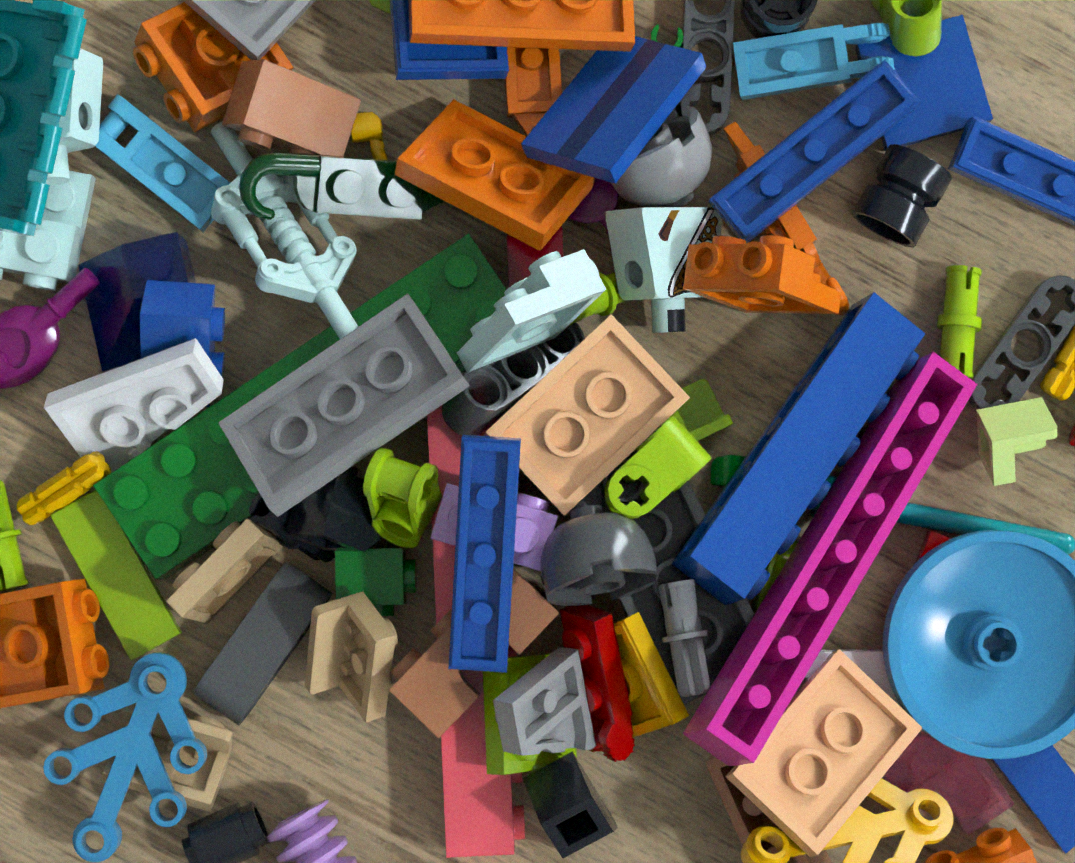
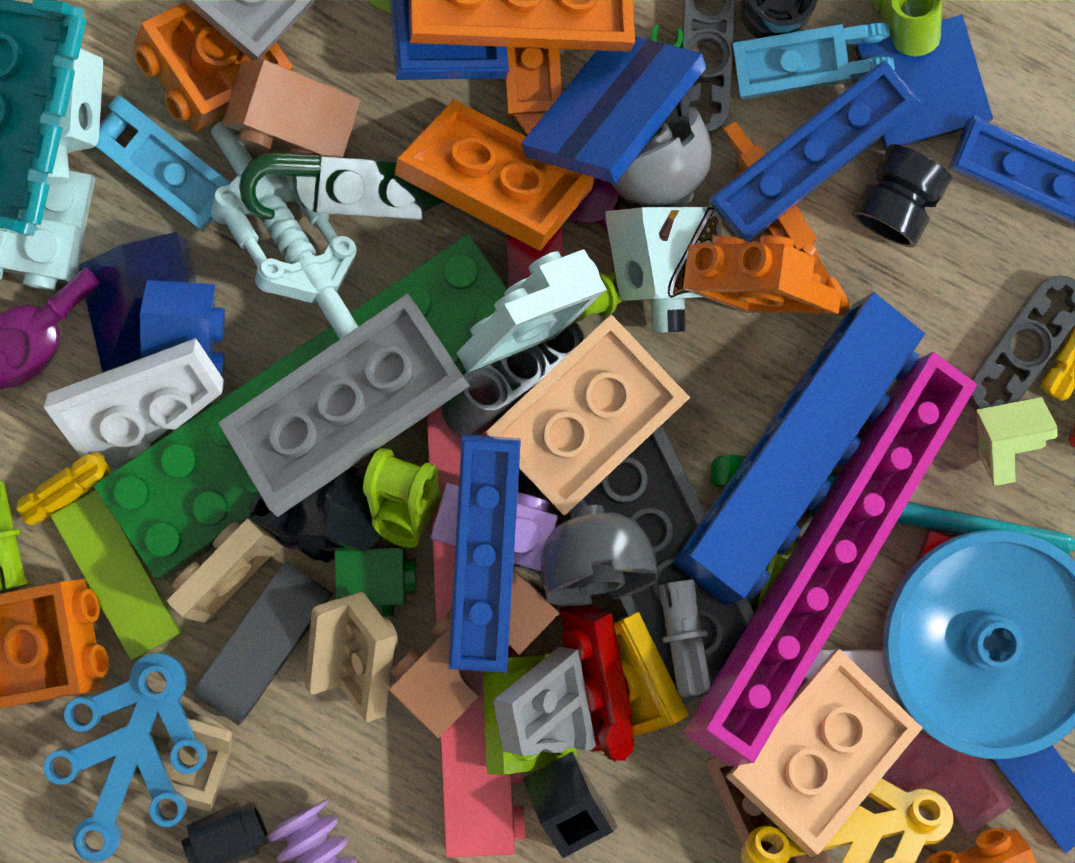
yellow hand [351,112,388,160] -> none
lime piece [604,415,712,519] -> none
lime panel [662,379,734,442] -> none
lime pin [937,265,982,380] -> none

